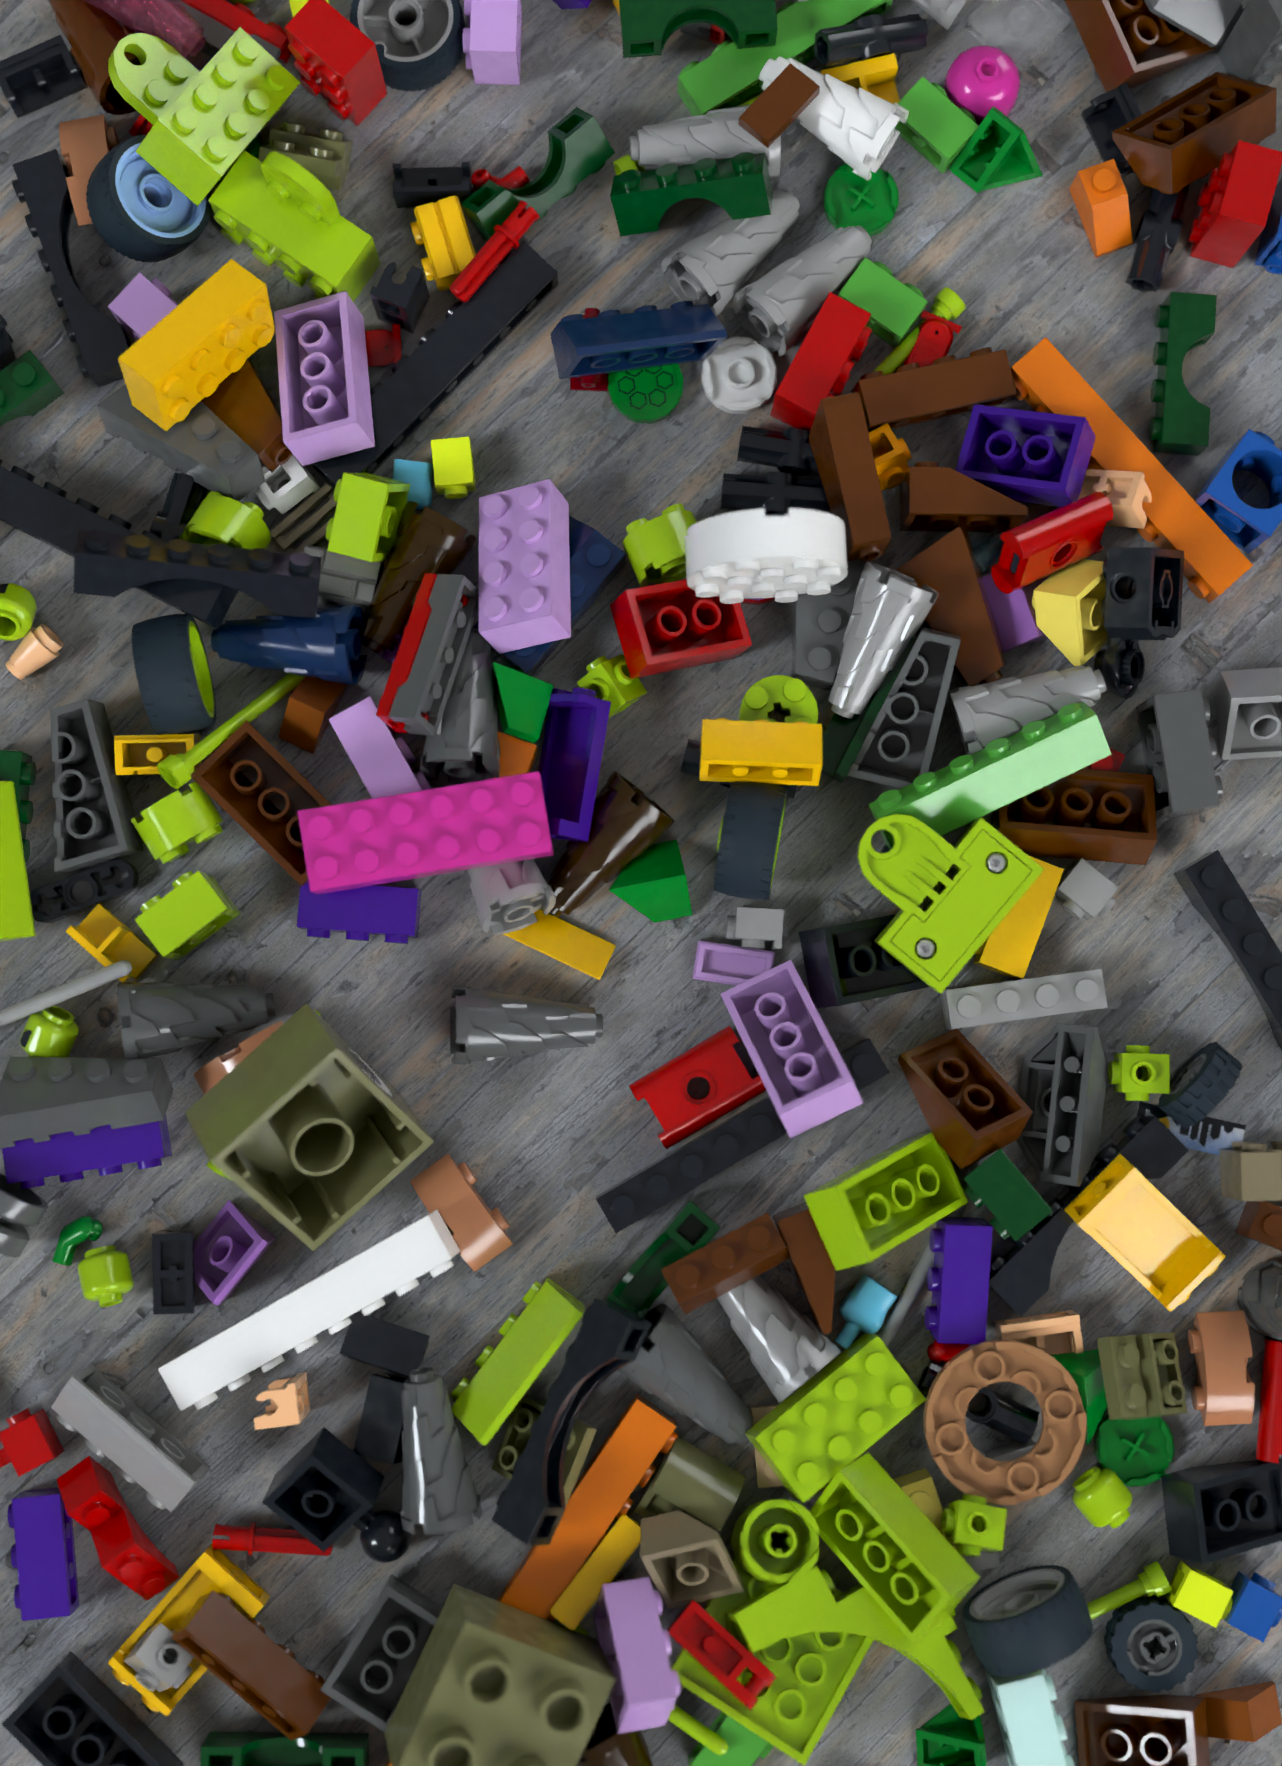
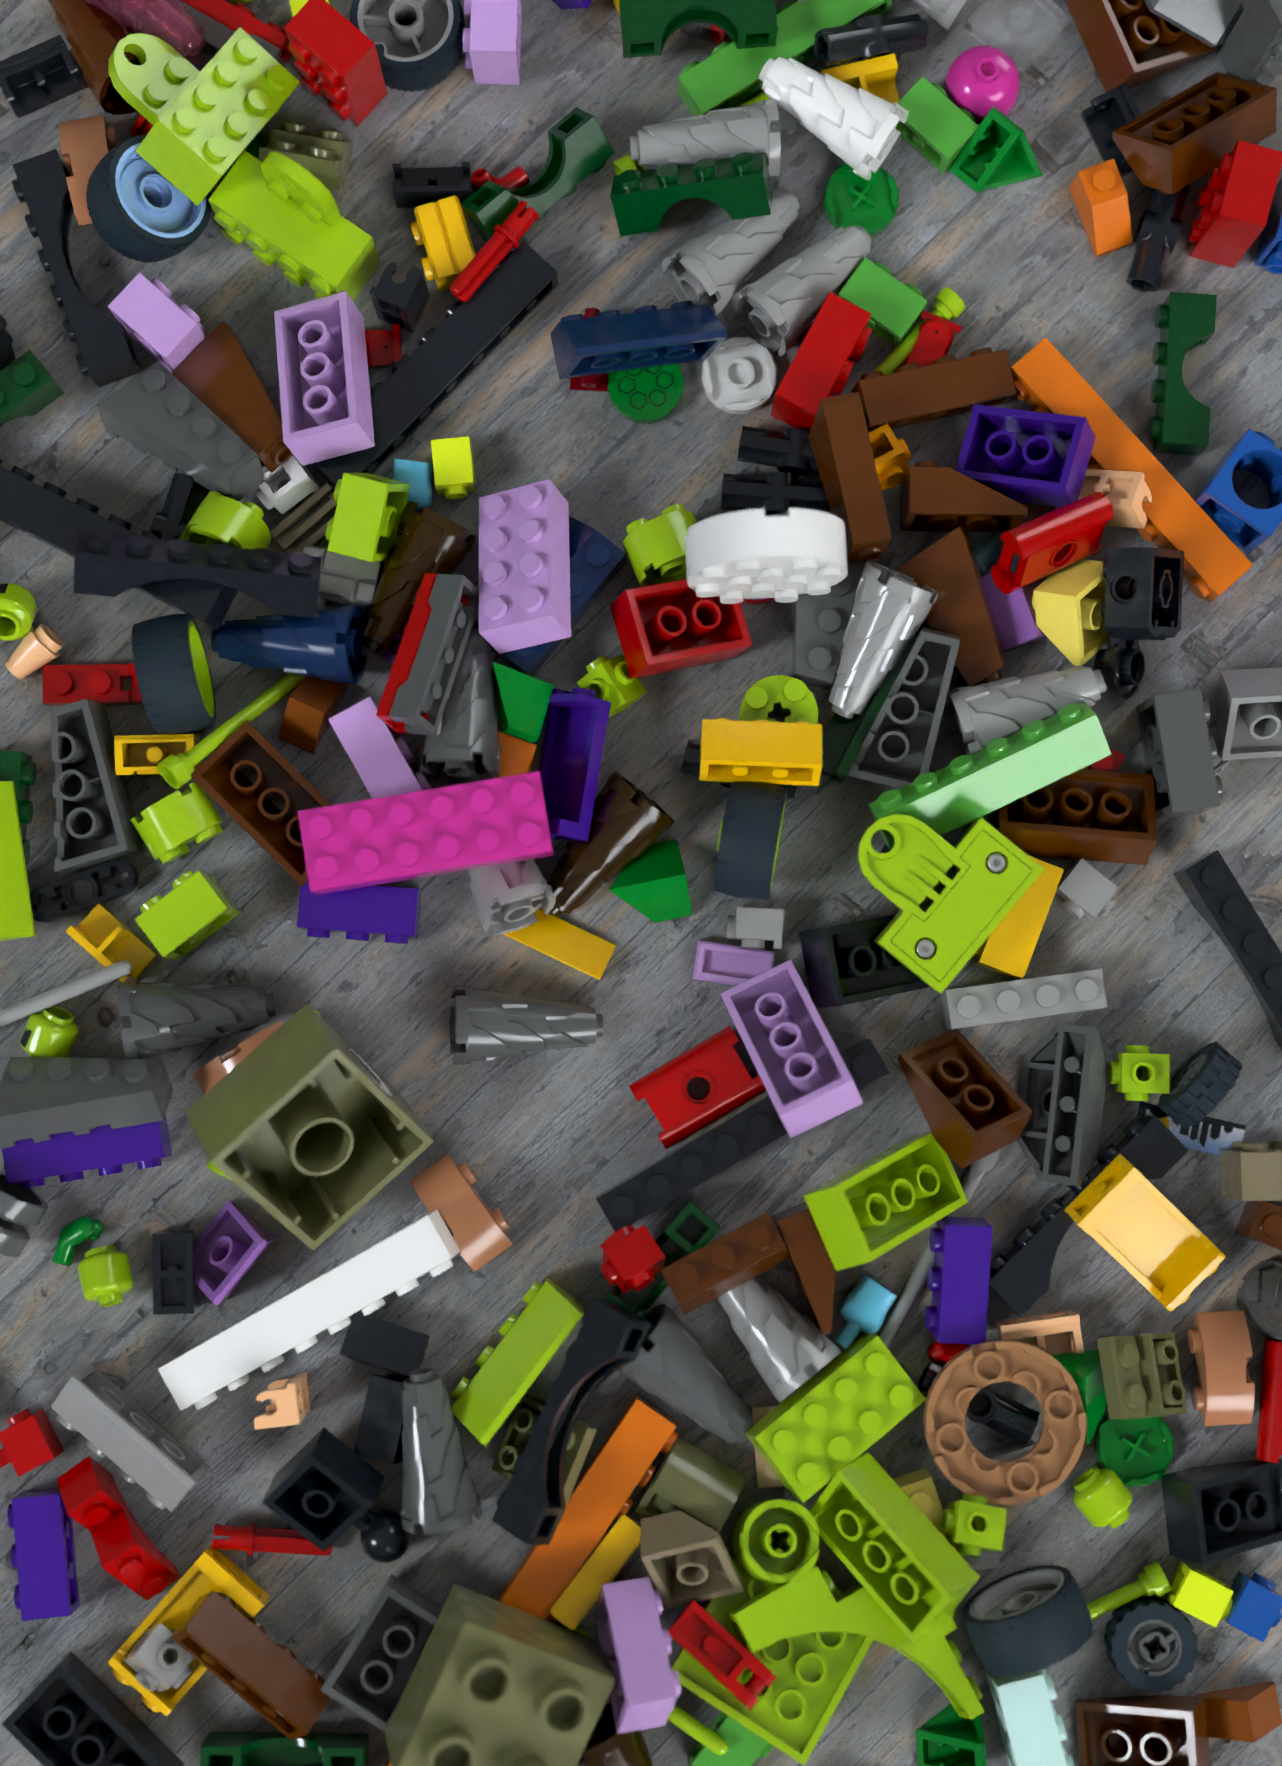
yellow brick [118,259,276,431] -> none
reddish brown tile [739,63,820,148] -> none
dark green brick [963,1148,1053,1242] -> none
none -> red plate [43,663,144,706]
none -> red brick [600,1225,666,1293]

